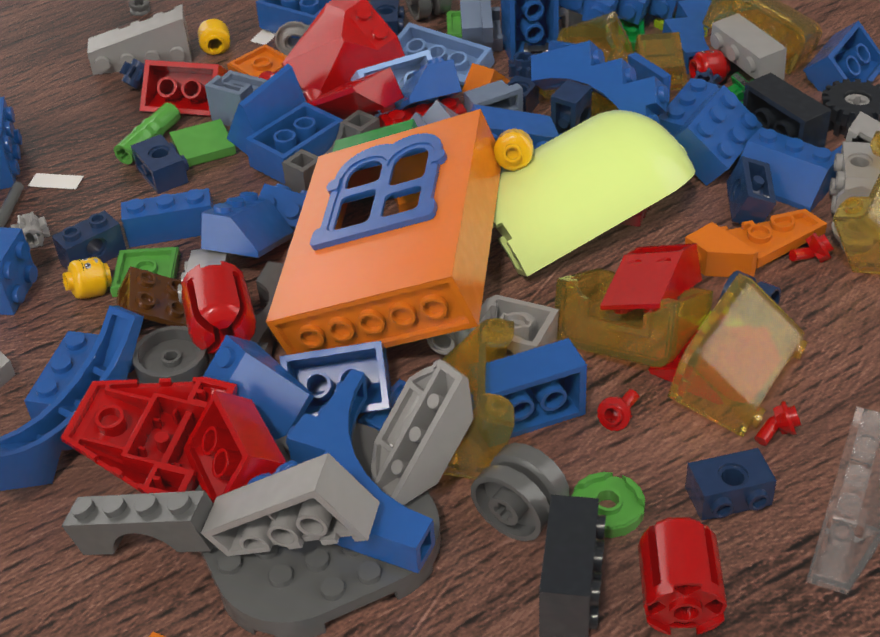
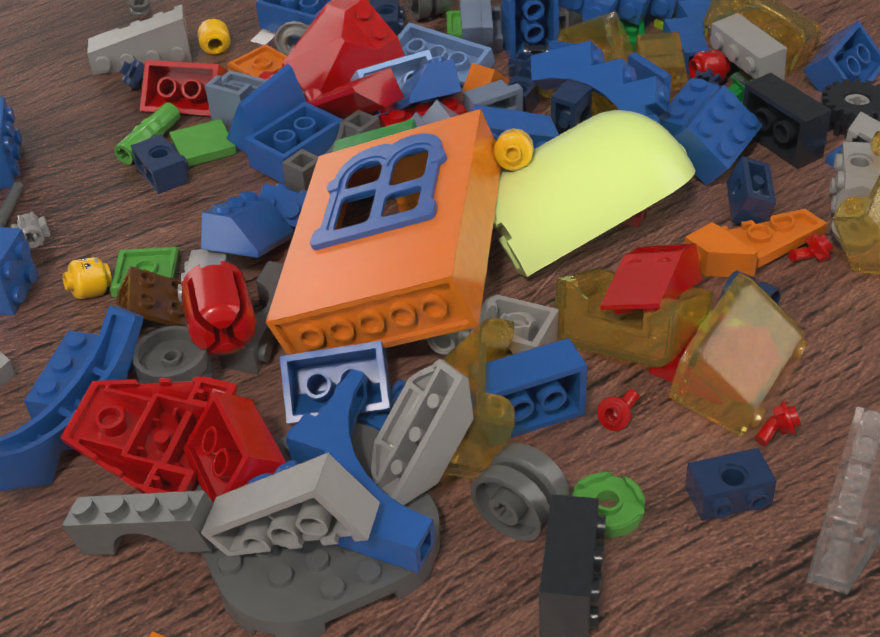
white sticker [28,173,84,189] -> none
dark blue brick [52,210,127,271] -> none
blue slope [121,188,213,248] -> none
blue slope [203,335,314,440] -> none
red cylinder [638,517,727,635] -> none
blue slope [737,127,837,212] -> none

